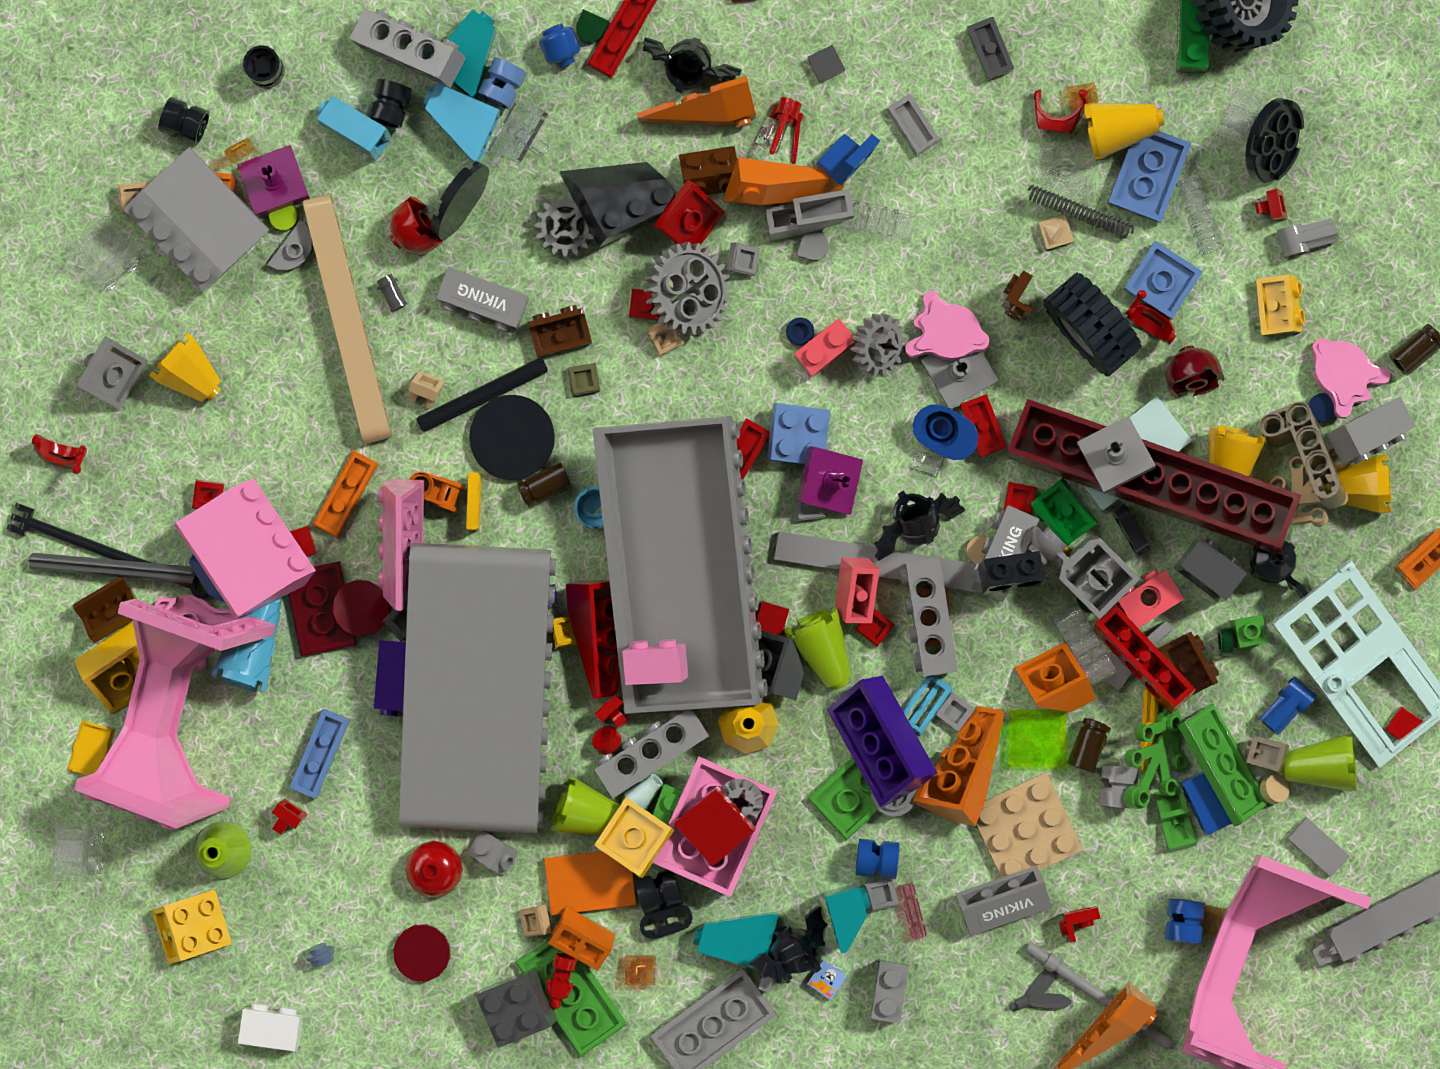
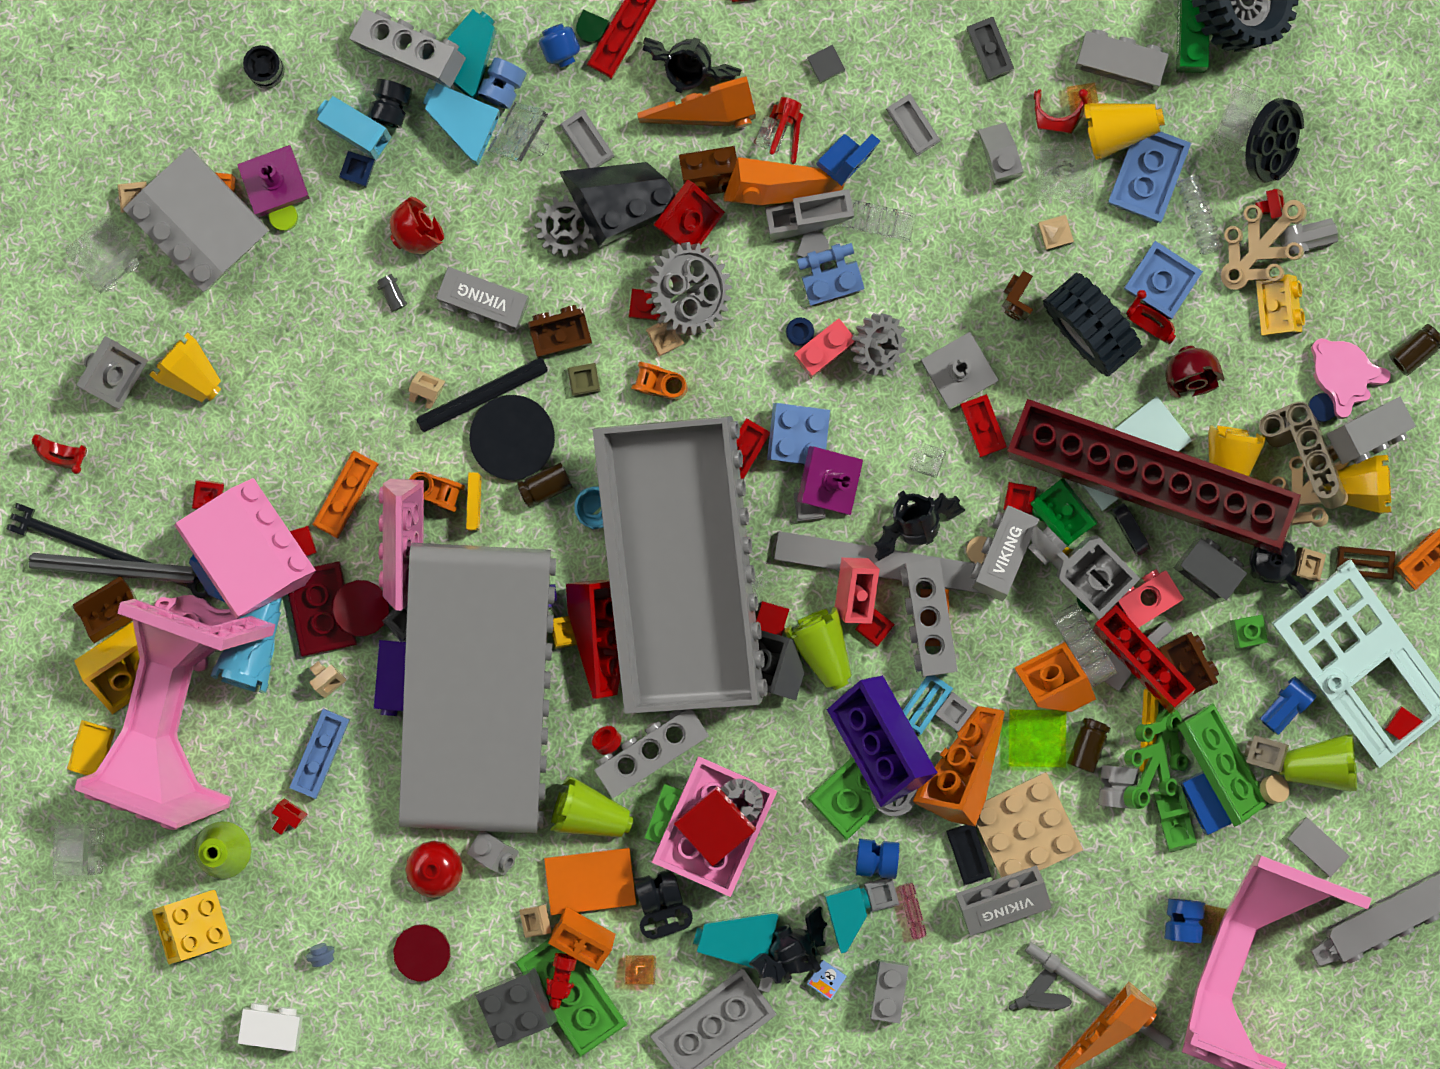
black wheel [158,97,210,145] -> none
clear orange tile [224,138,257,164] -> none
light grey plate [267,220,313,271] -> none
tan beam [303,194,392,444] -> none
tile [430,161,489,240] -> none
red tile [594,694,629,728] -> none
yellow tile [594,797,674,878] -> none
bright pink brick [622,639,688,685] -> none
light aqua cone [622,774,663,810] -> none
yellow cone [718,699,779,754] -> none
light grey tile [726,242,760,276] -> none
bright pink tile [905,291,989,361] -> none
blue piece [912,404,978,460] -> none
black brick [978,551,1045,595] -> none
dark grey piece [1028,184,1134,239] -> none
red bracket [1058,906,1101,943] -> none
light grey tile [1077,416,1156,494] -> none
dark green tile [1217,627,1234,656] -> none
none -> tan tile [309,661,347,698]
none -> dark blue tile [339,151,376,187]
none -> light grey tile [560,109,615,168]
none -> orange piece [631,362,688,401]
none -> medium blue plate [797,243,865,306]
none -> black tile [946,824,991,885]
none -> light grey slope [978,122,1024,184]
none -> light grey brick [1075,29,1169,91]
none -> tan plant [1221,200,1307,290]
none -> tan tile [1291,547,1326,582]
none -> reddish brown tile [1335,546,1396,580]

